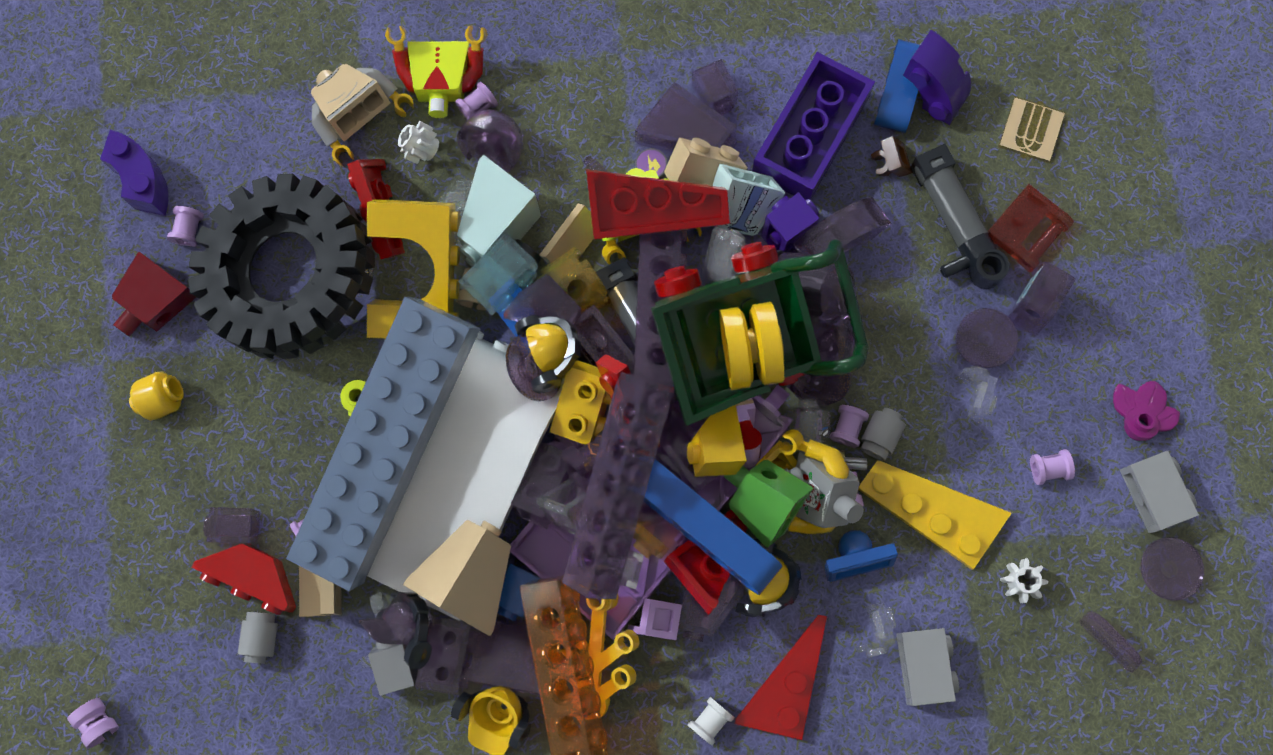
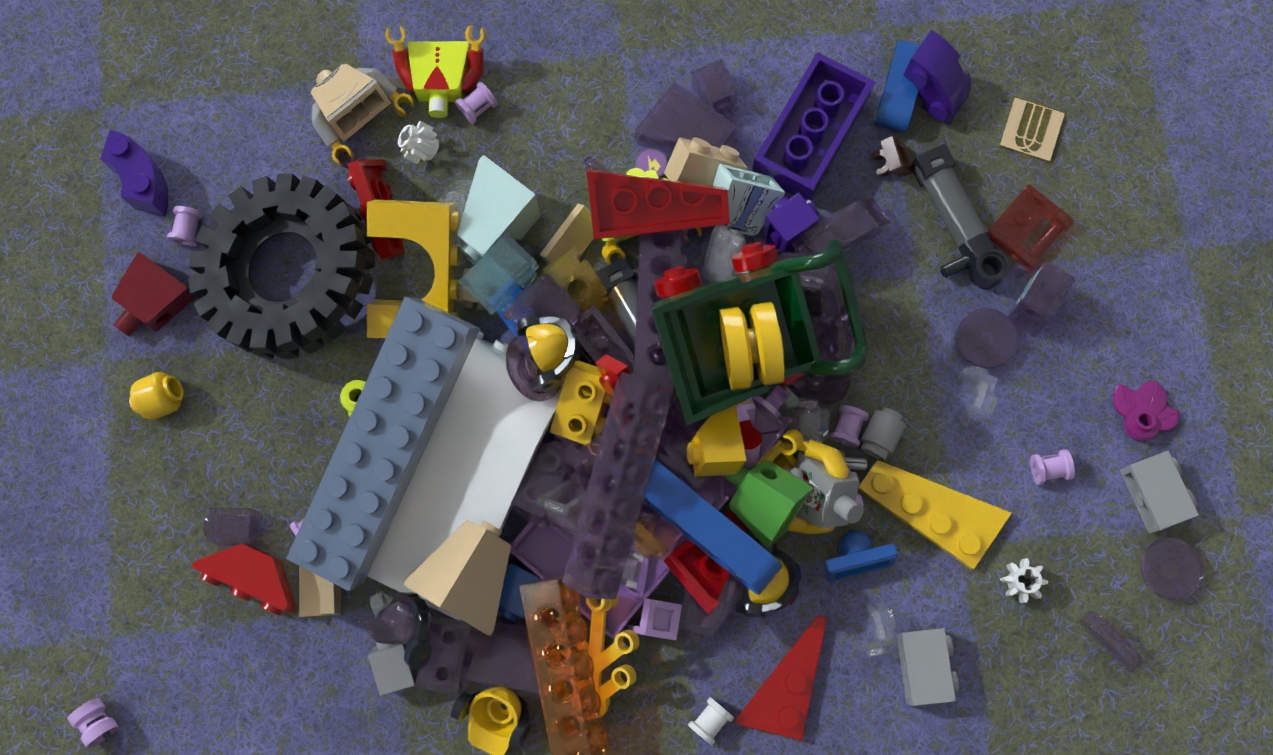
light grey brick [237,612,278,664] -> none
clear purple cylinder [457,110,524,173] -> none

